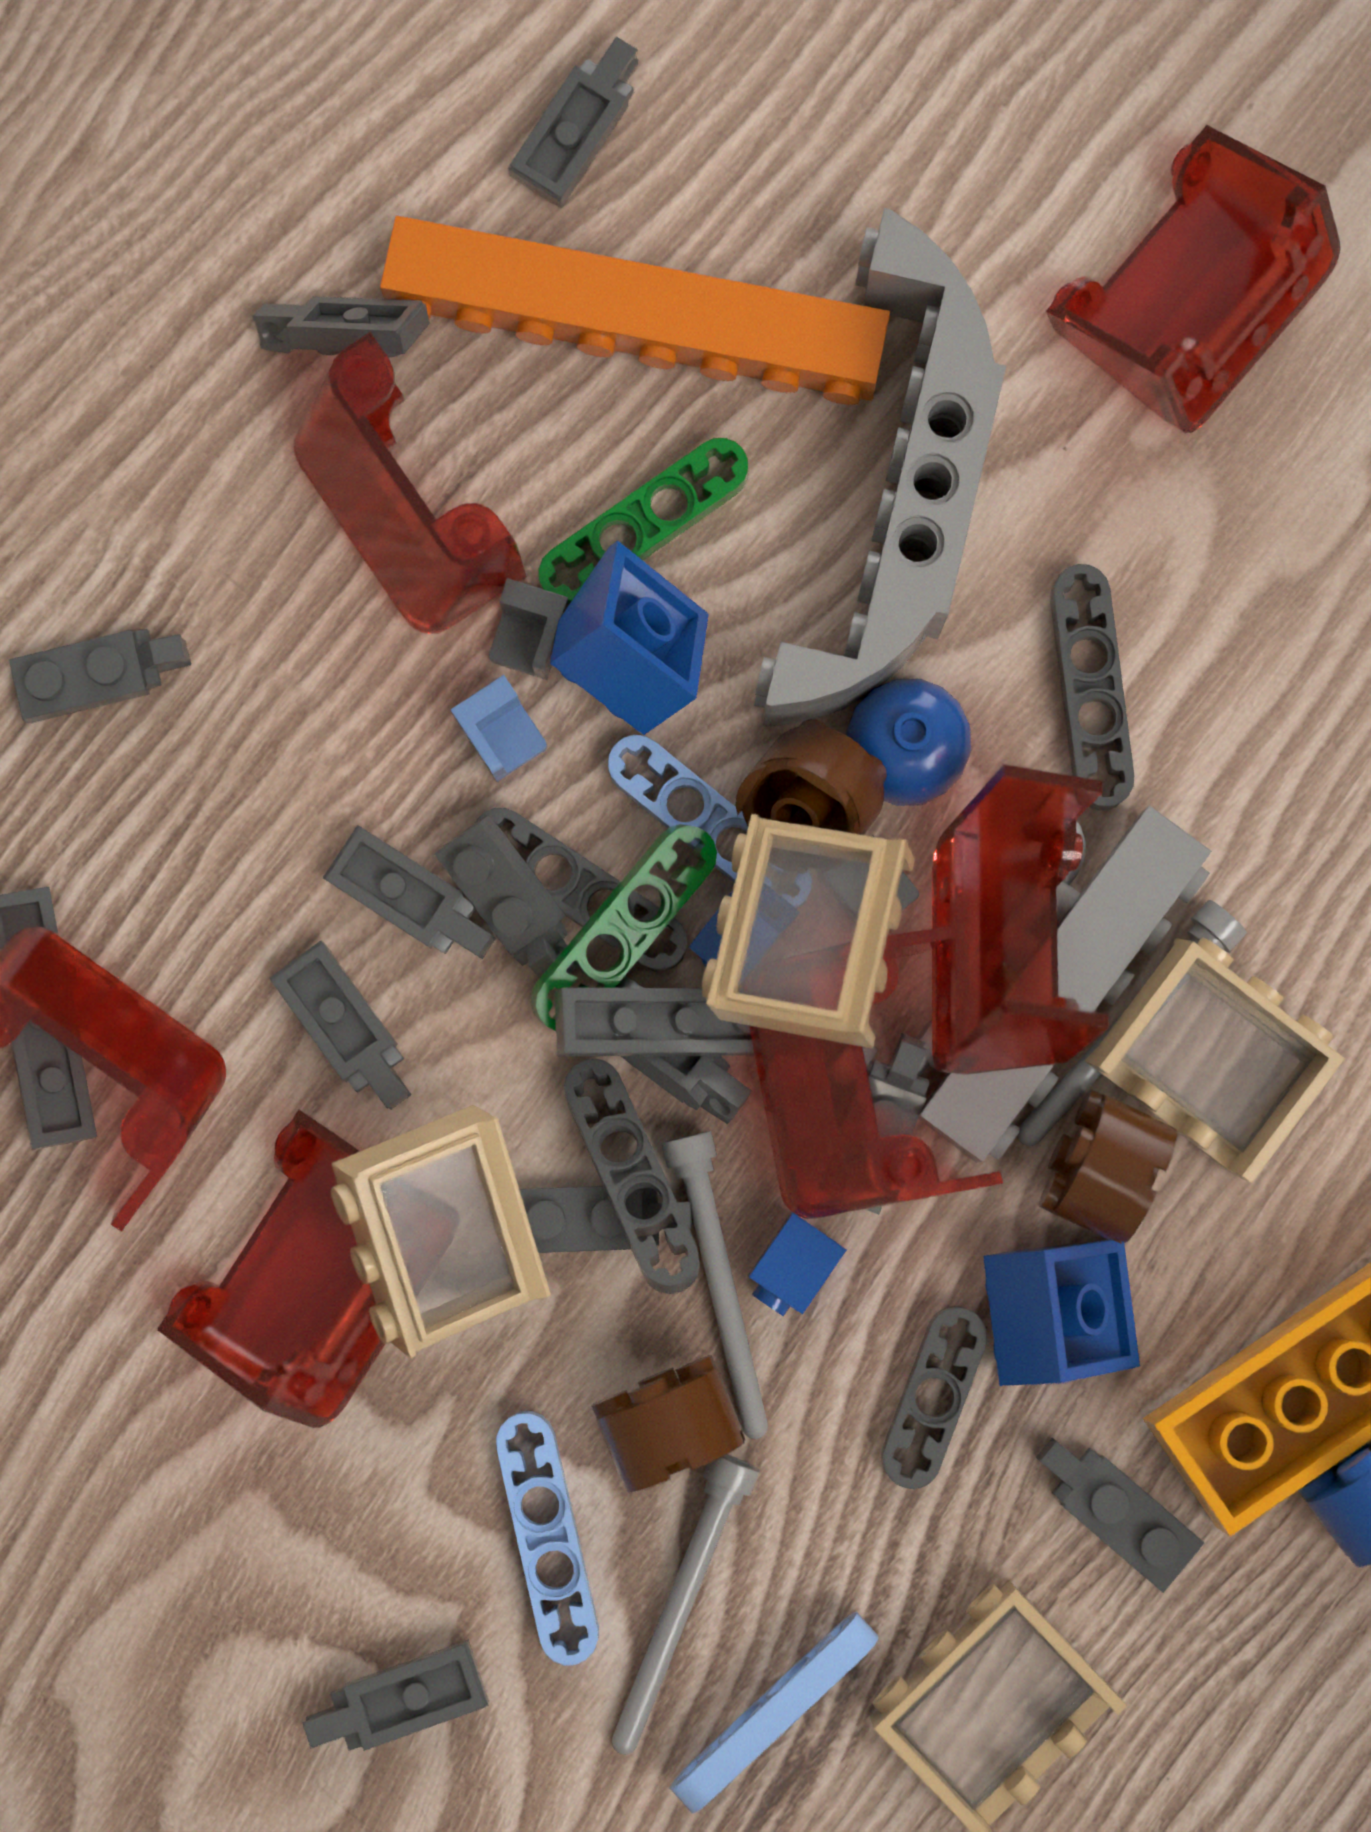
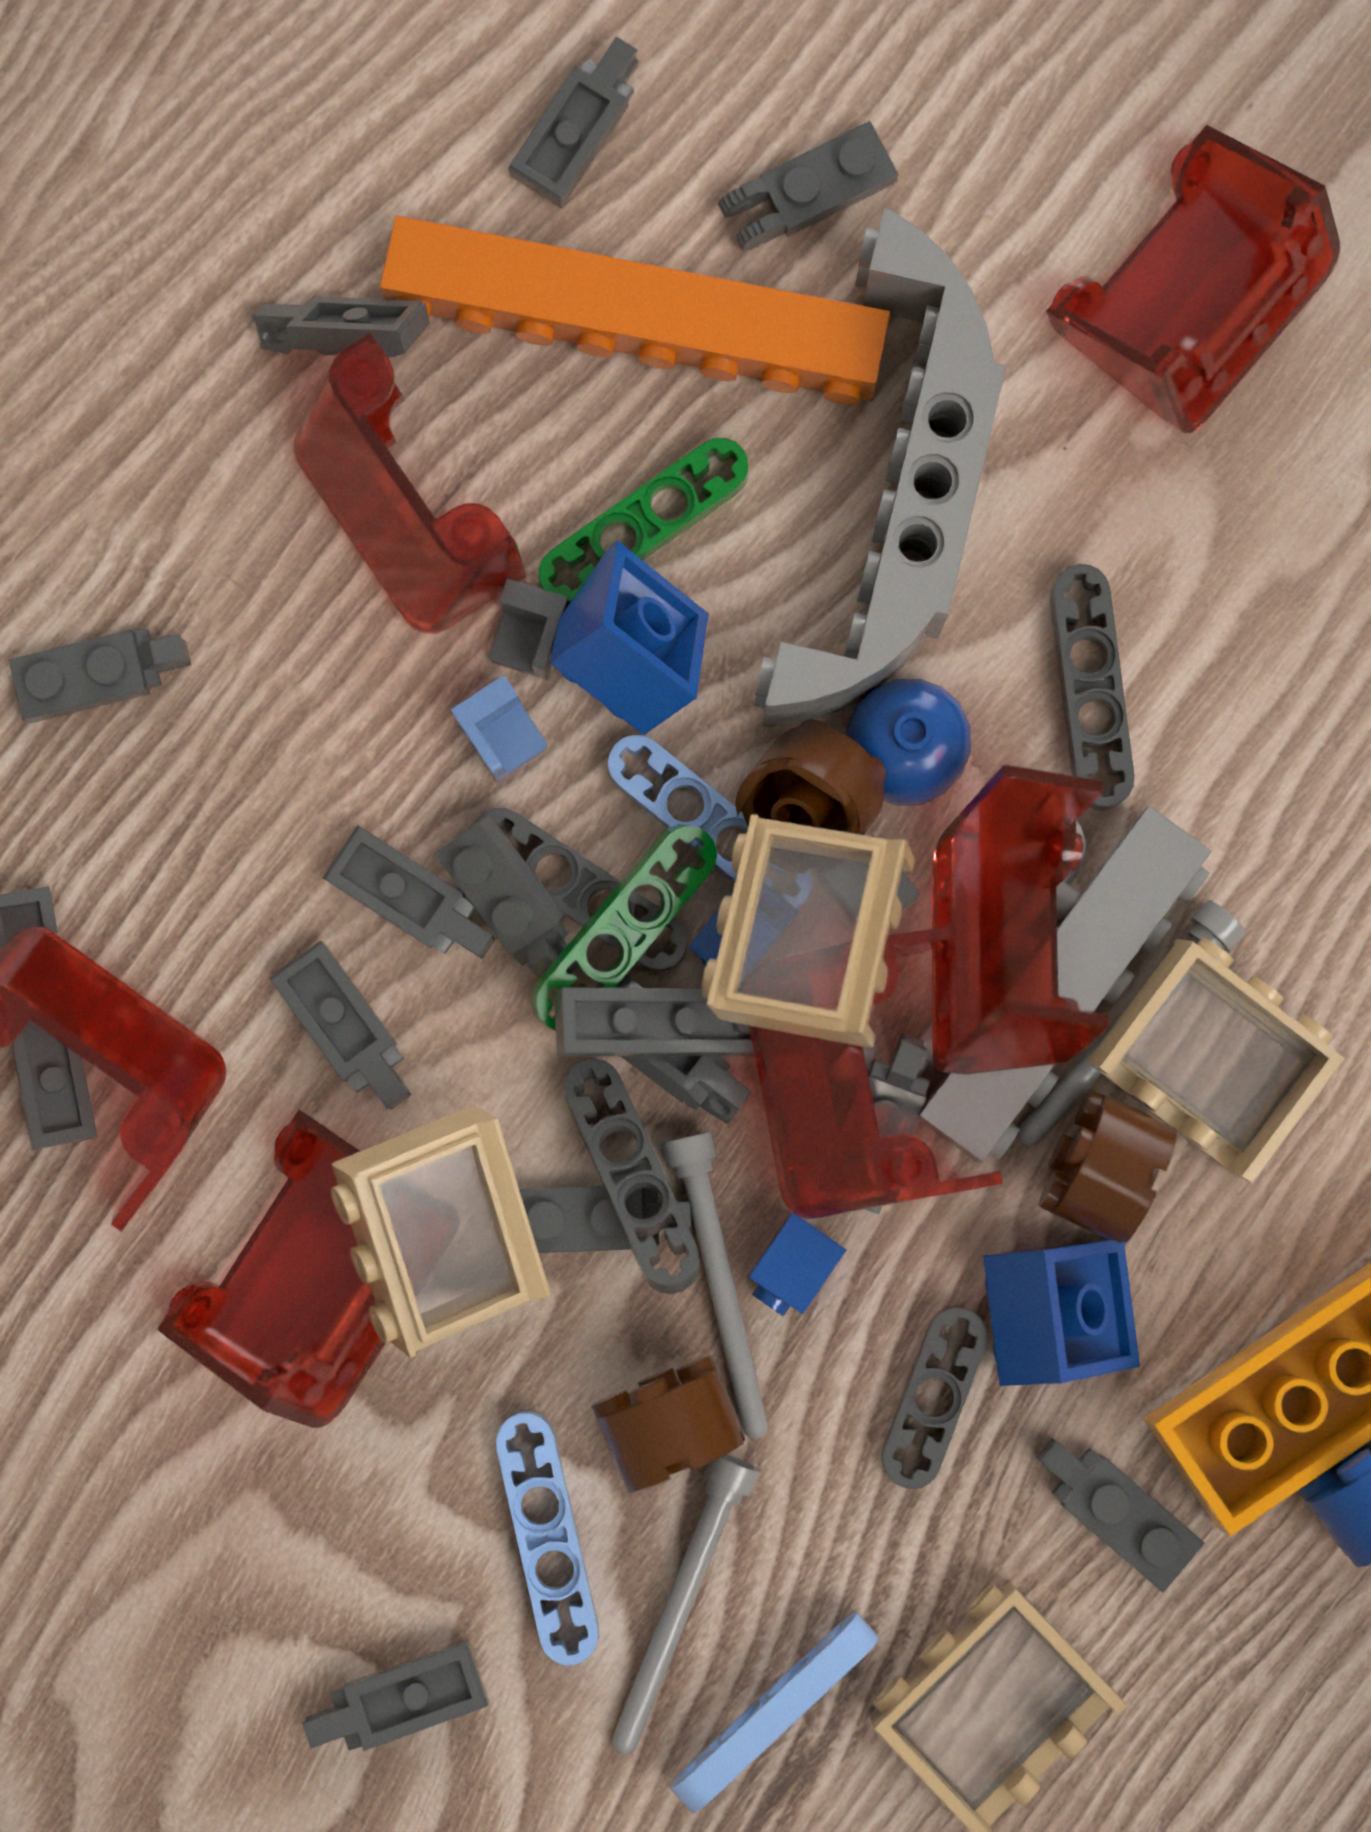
none -> dark grey hinge [718,121,899,251]

